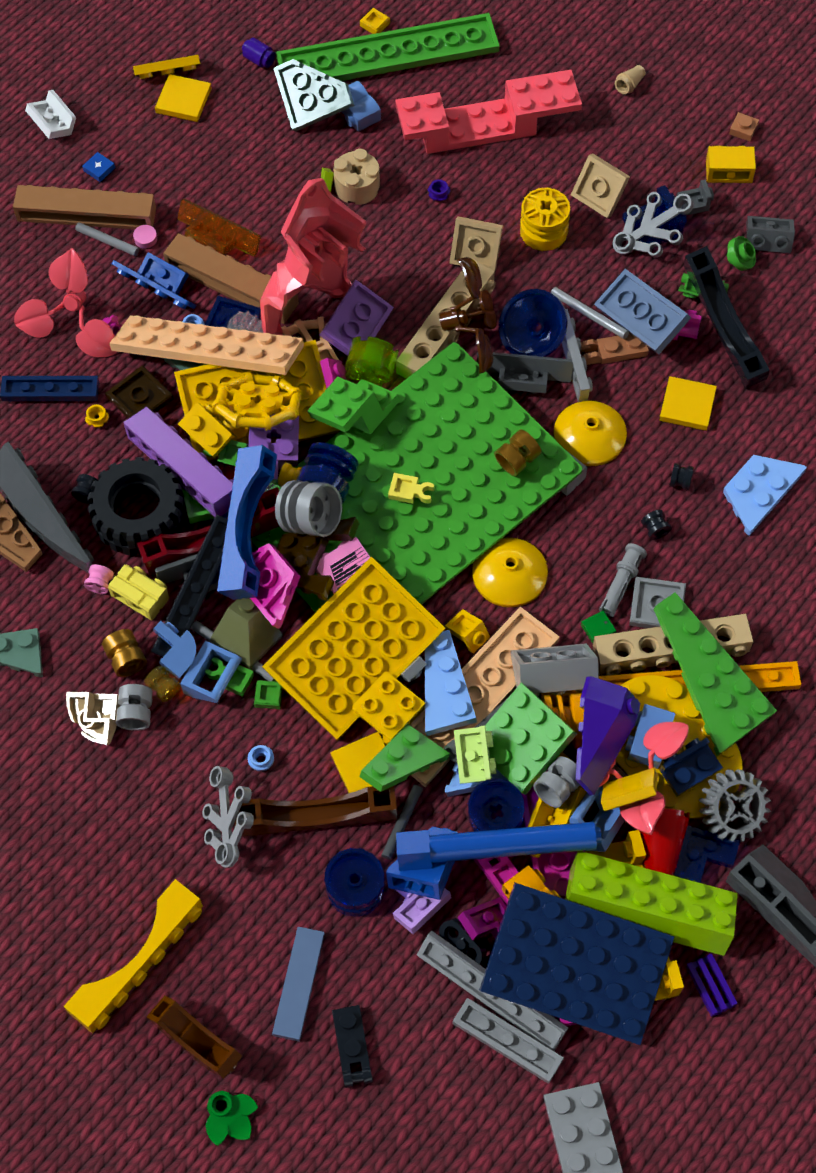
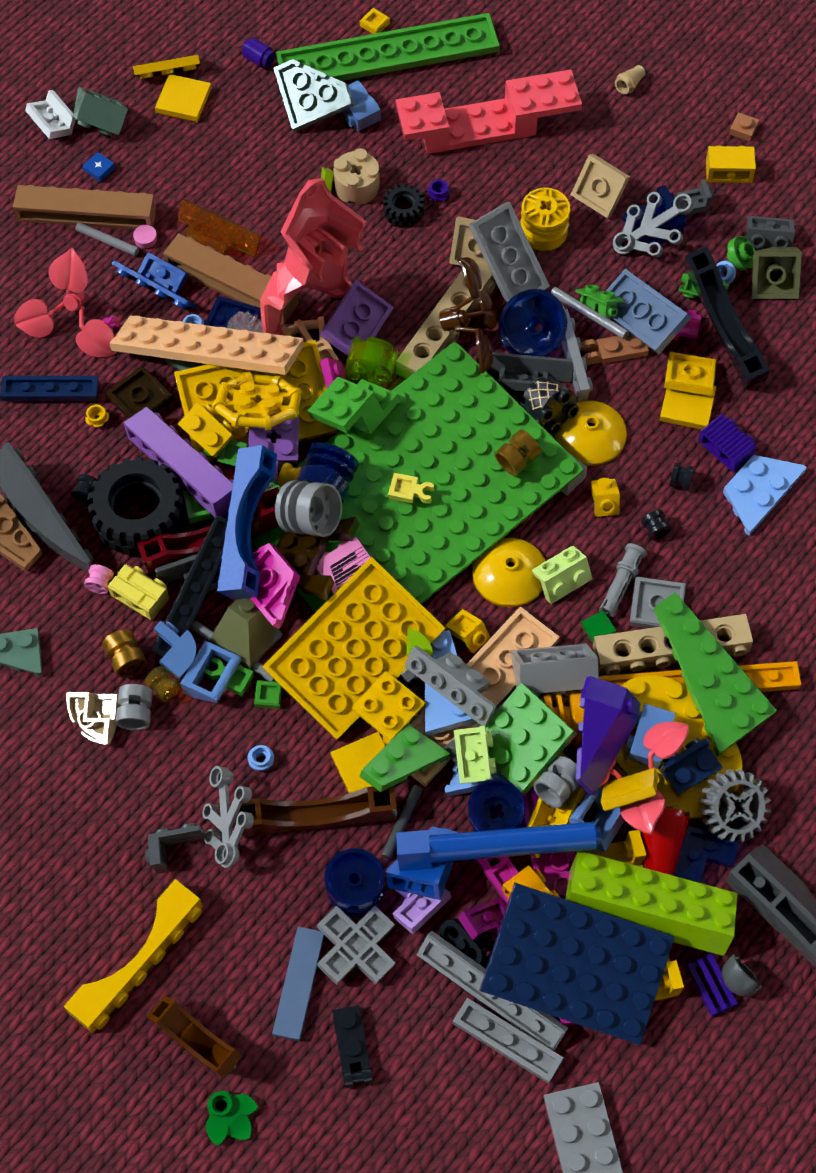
none -> sand green slope [73,86,128,136]
none -> dark grey bracket [145,823,207,873]
none -> light grey plate [317,906,396,985]
none -> black tyre [383,183,424,228]
none -> light grey bracket [405,646,496,726]
none -> lime tile [406,629,433,657]
none -> light grey plate [469,202,550,309]
none -> black brick [521,376,579,435]
none -> yellowish green bracket [532,546,592,604]
none -> bright green hinge [575,285,624,318]
none -> yellow bracket [591,478,620,517]
none -> yellow tile [664,352,717,396]
none -> dark purple brick [698,414,756,472]
none -> light blue plate [717,261,736,284]
none -> dark grey hair [721,954,762,997]
none -> olive slope [751,247,802,299]

